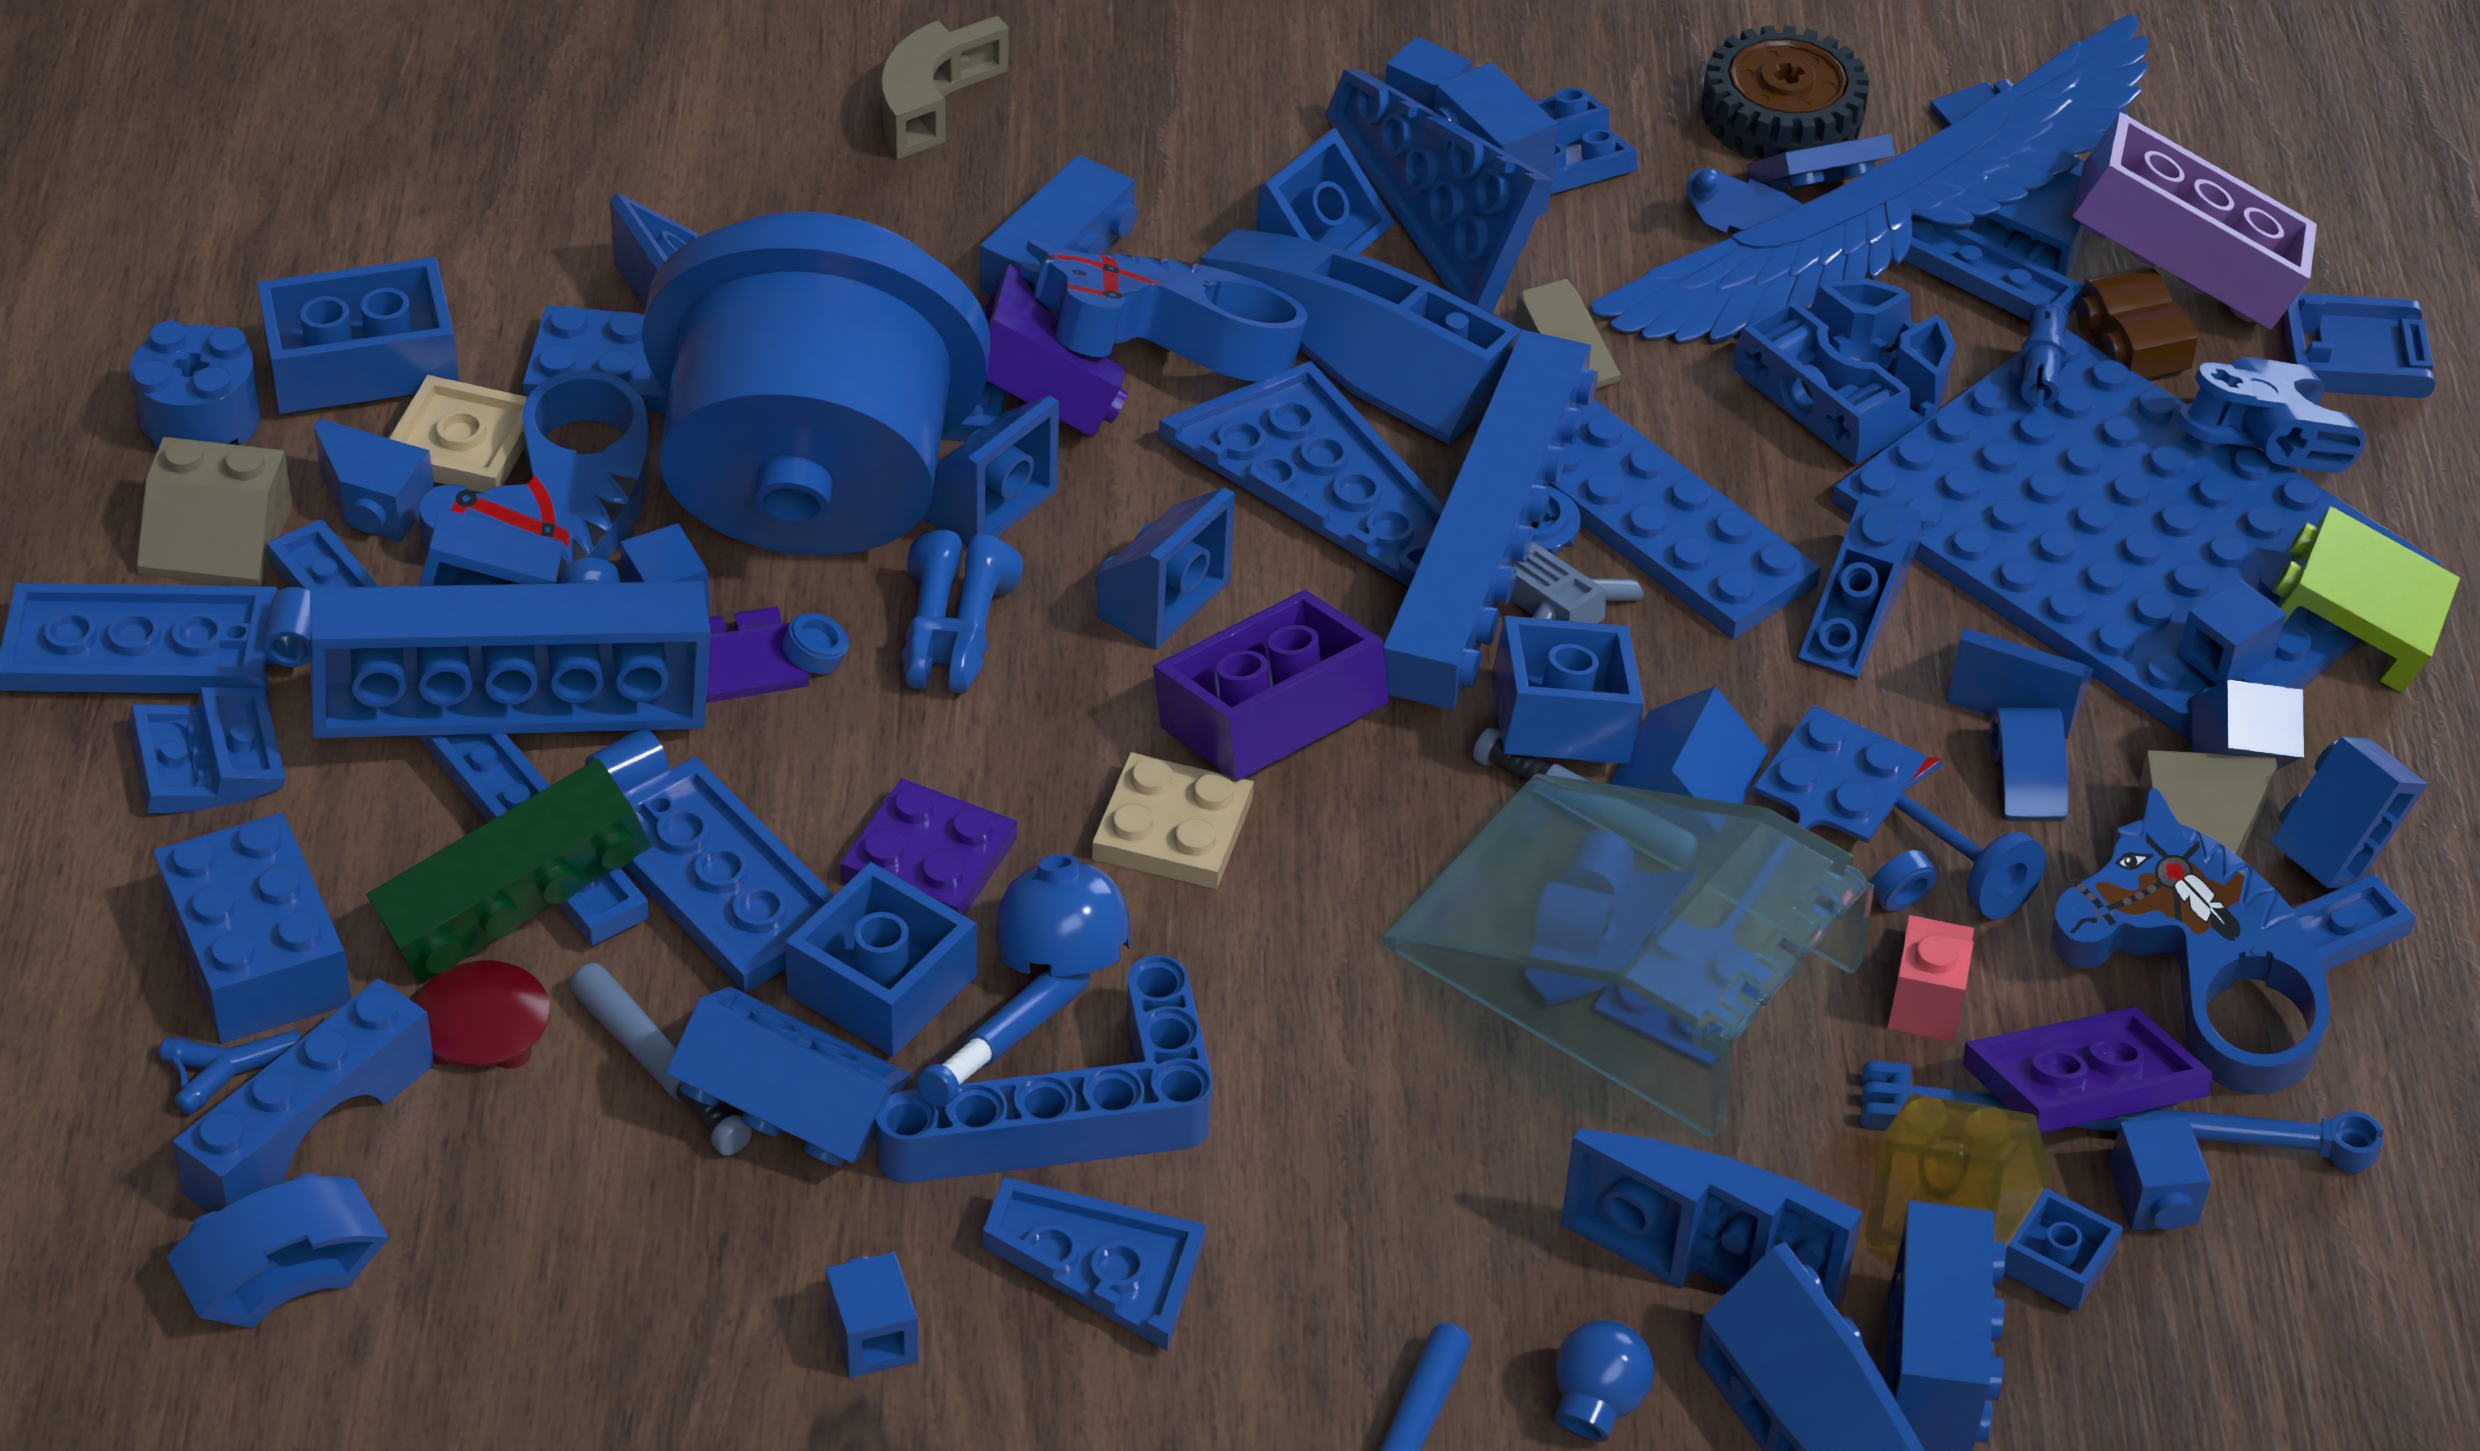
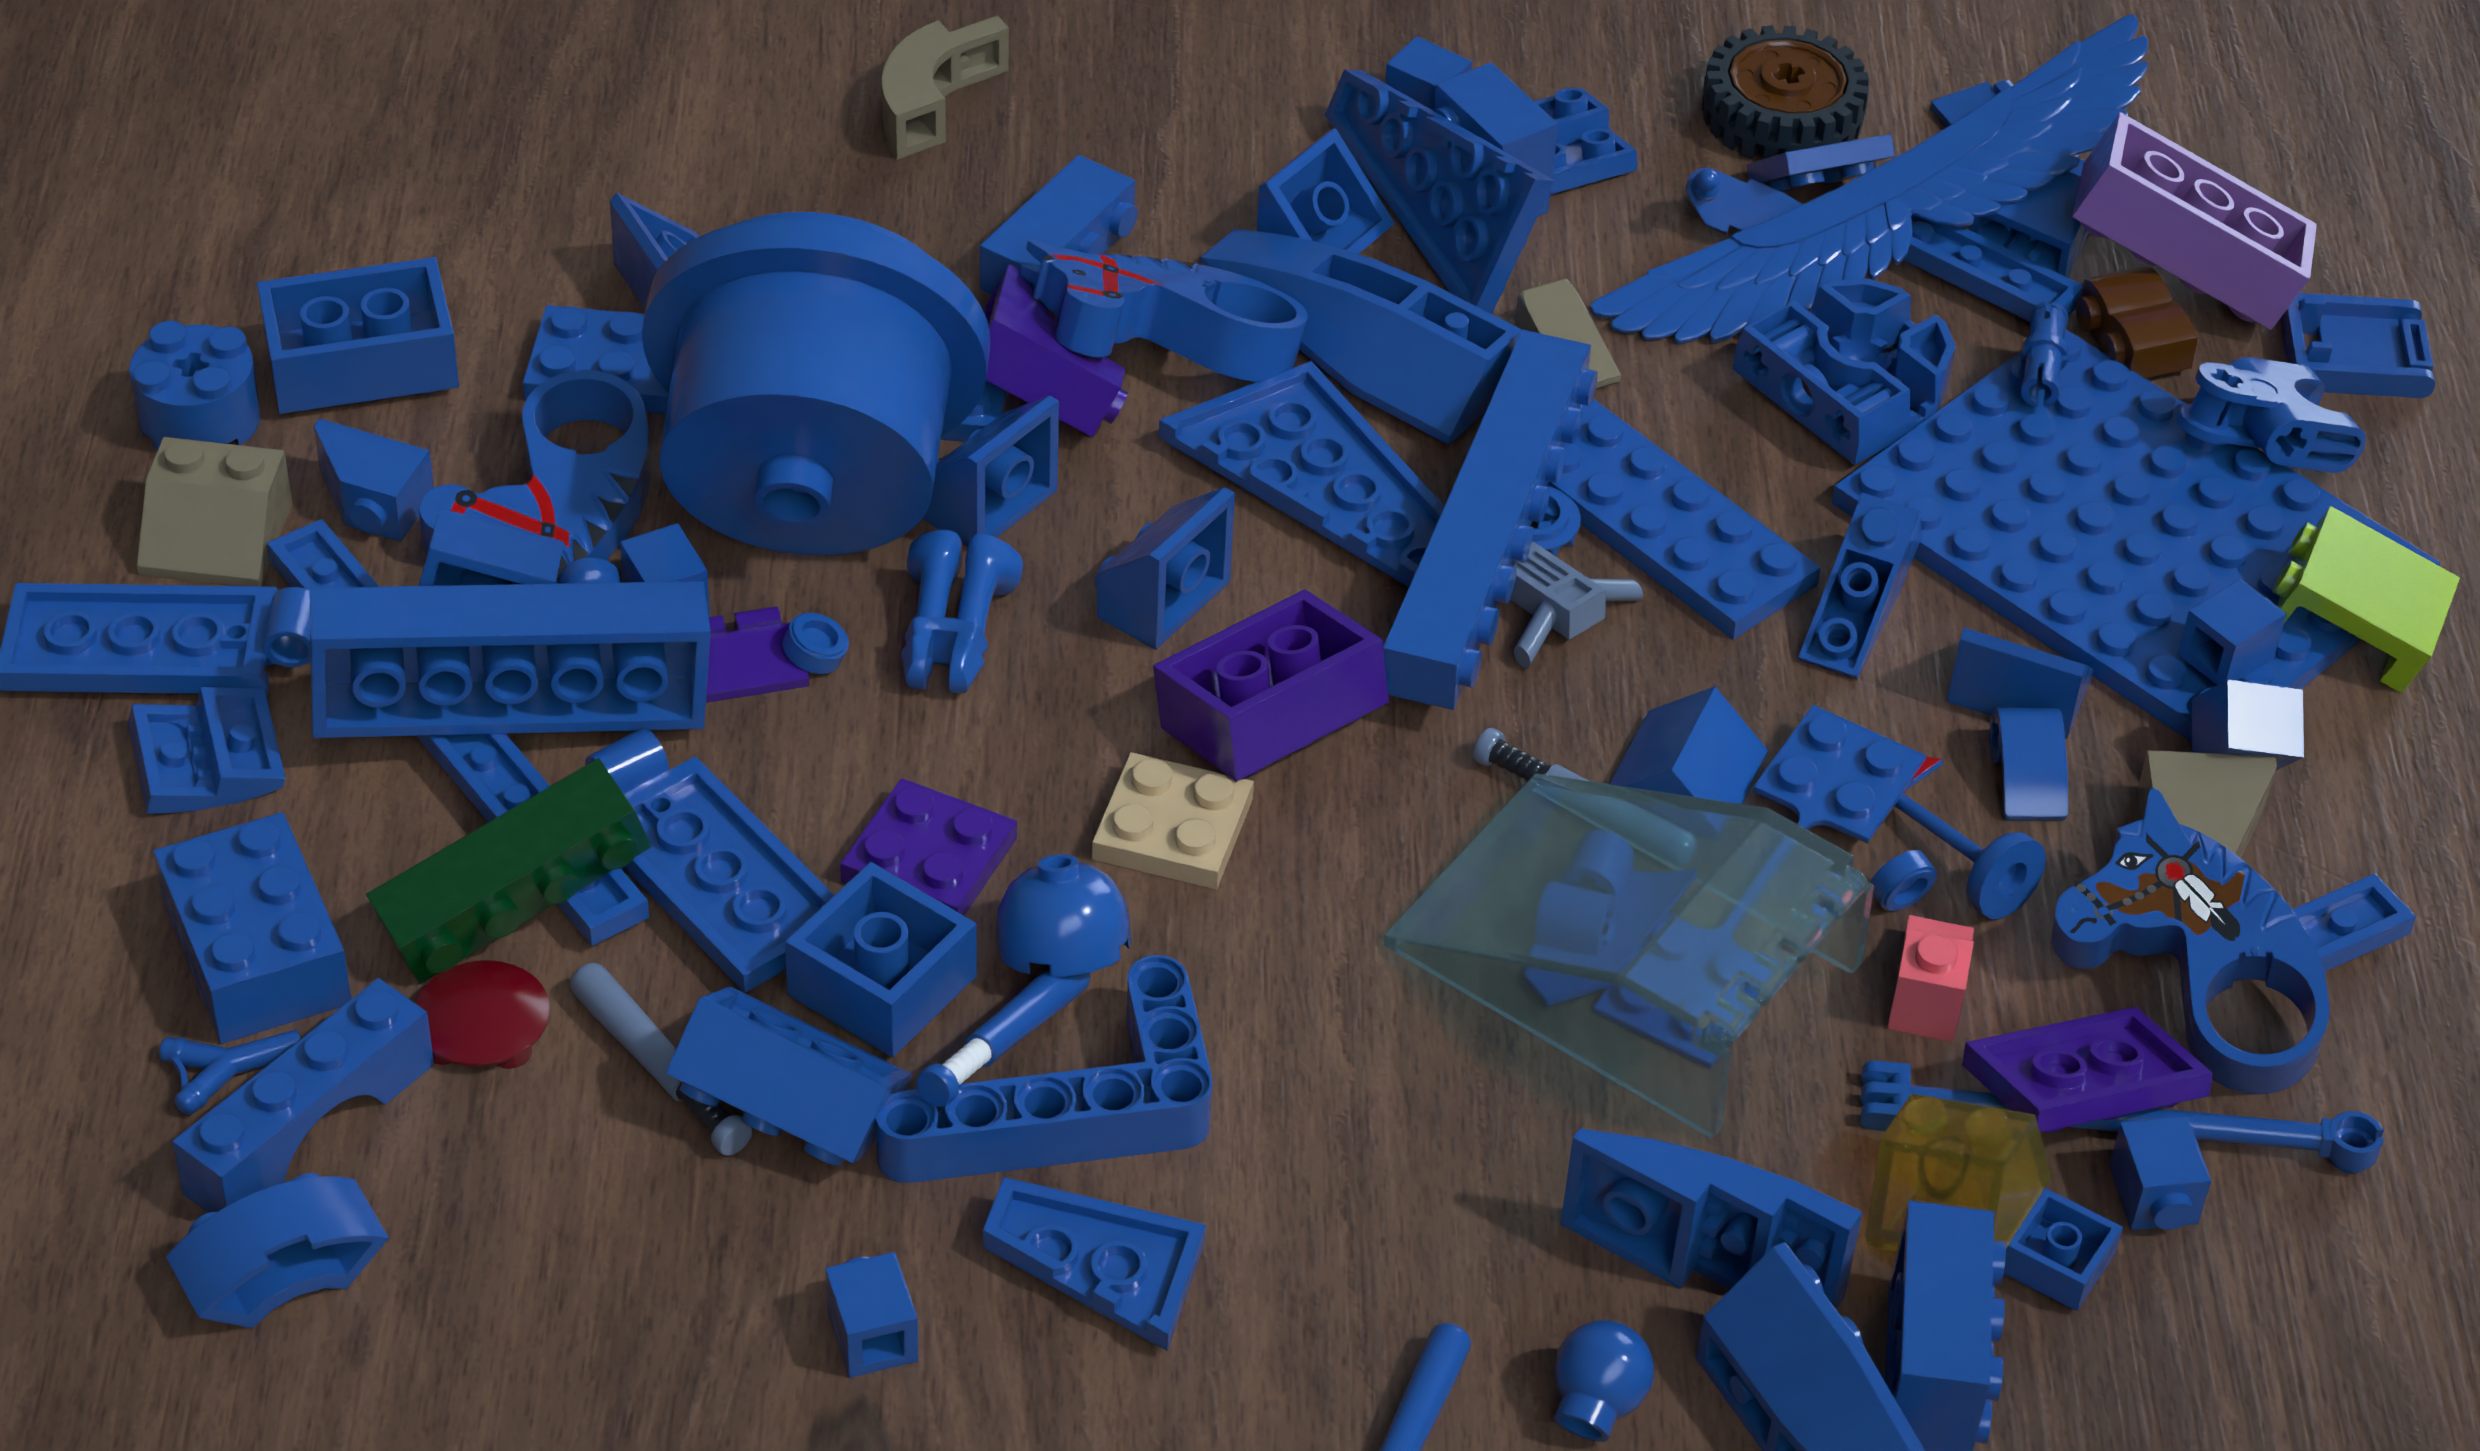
tan plate [389,375,528,493] -> none
blue brick [1491,616,1644,764] -> none
blue brick [2270,736,2428,888] -> none

